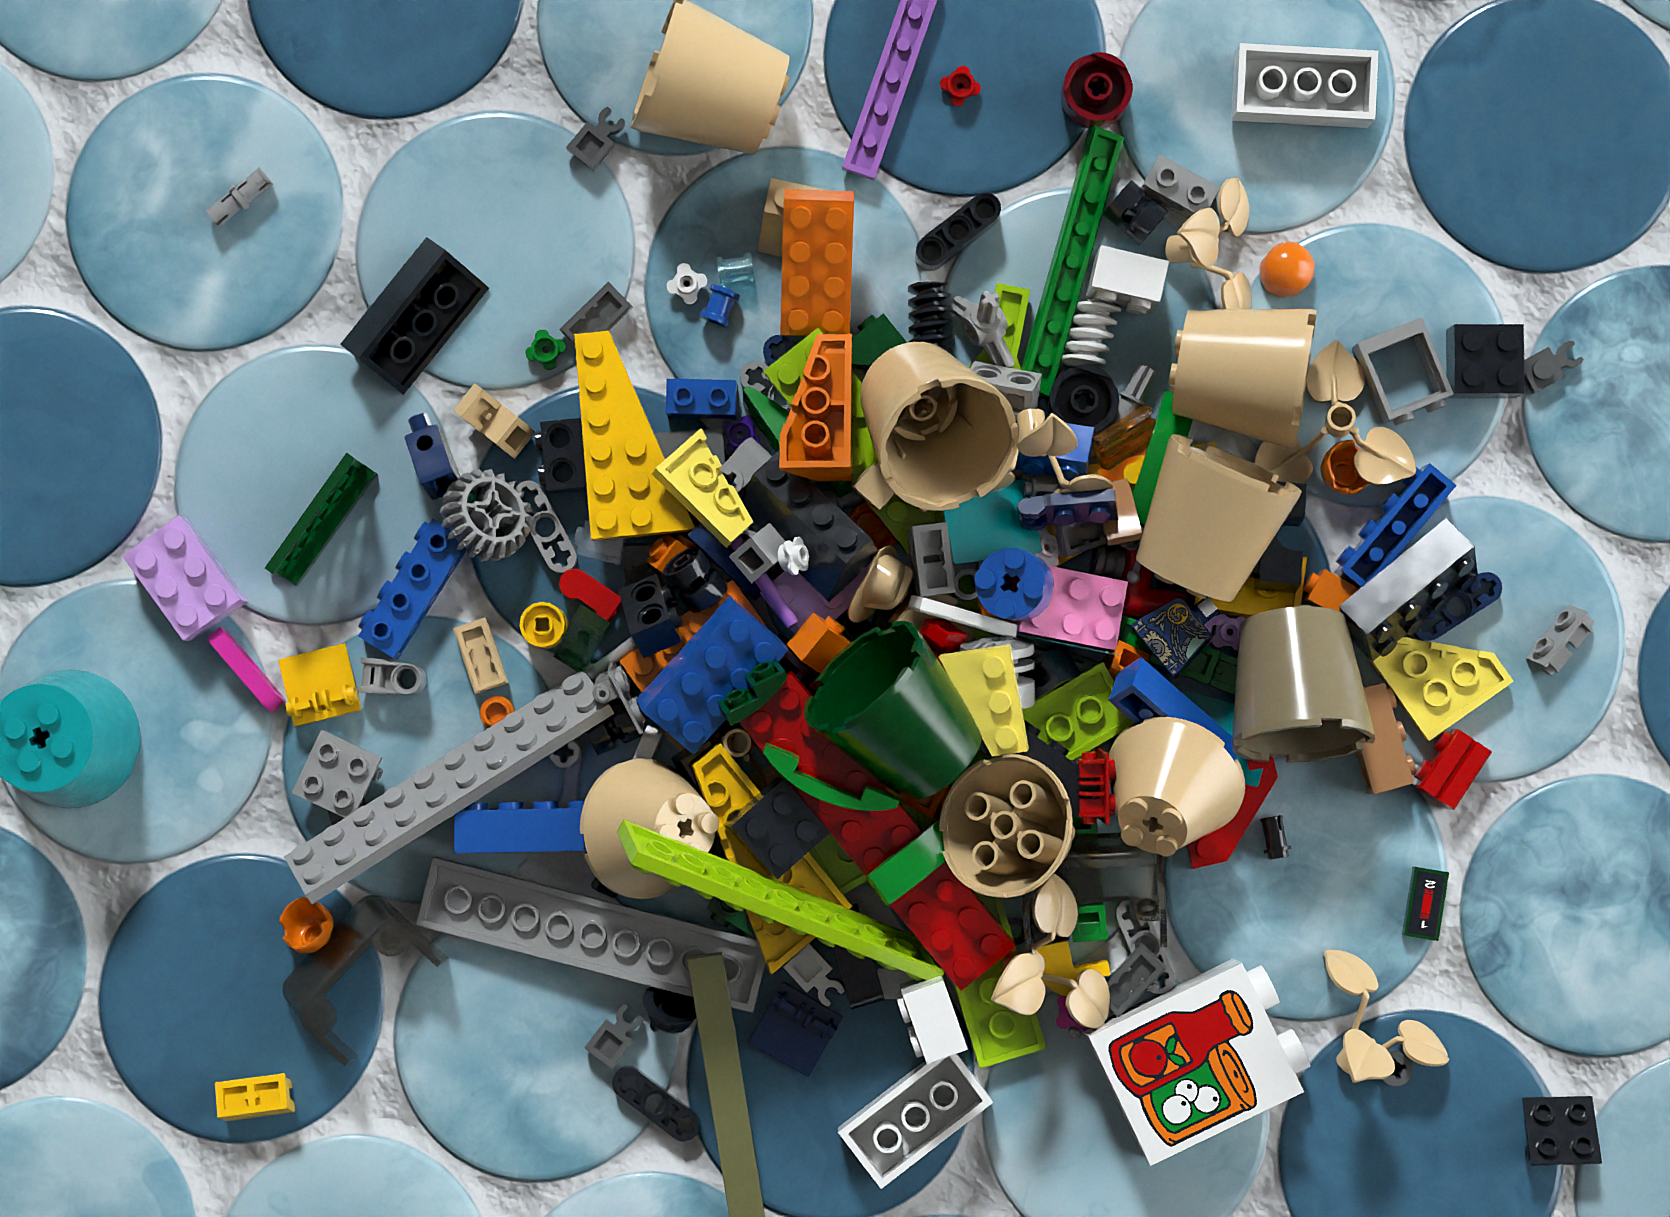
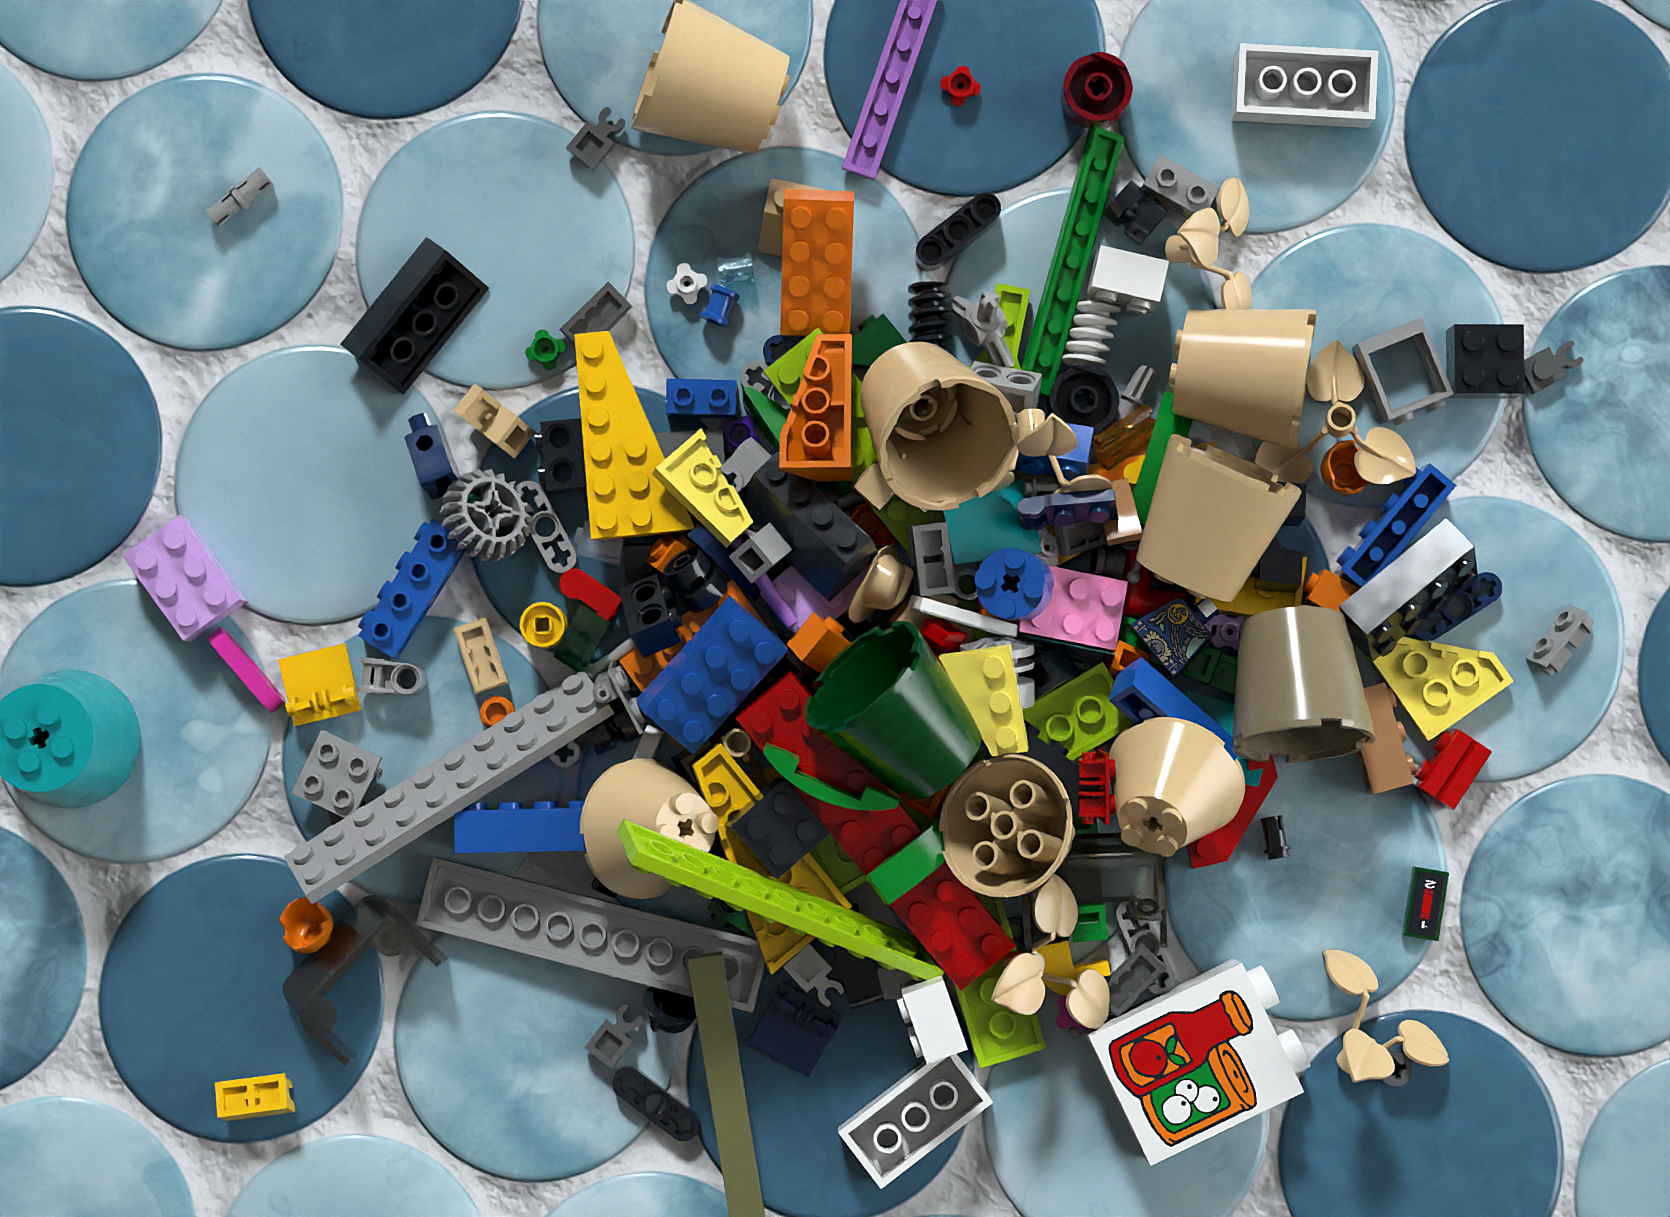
dark green fence [264,453,377,586] -> none
dark green slope [717,660,787,726] -> none
white plate [778,537,809,575] -> none
orange hair [1259,241,1315,297] -> none
black hinge [1522,1096,1602,1166] -> none

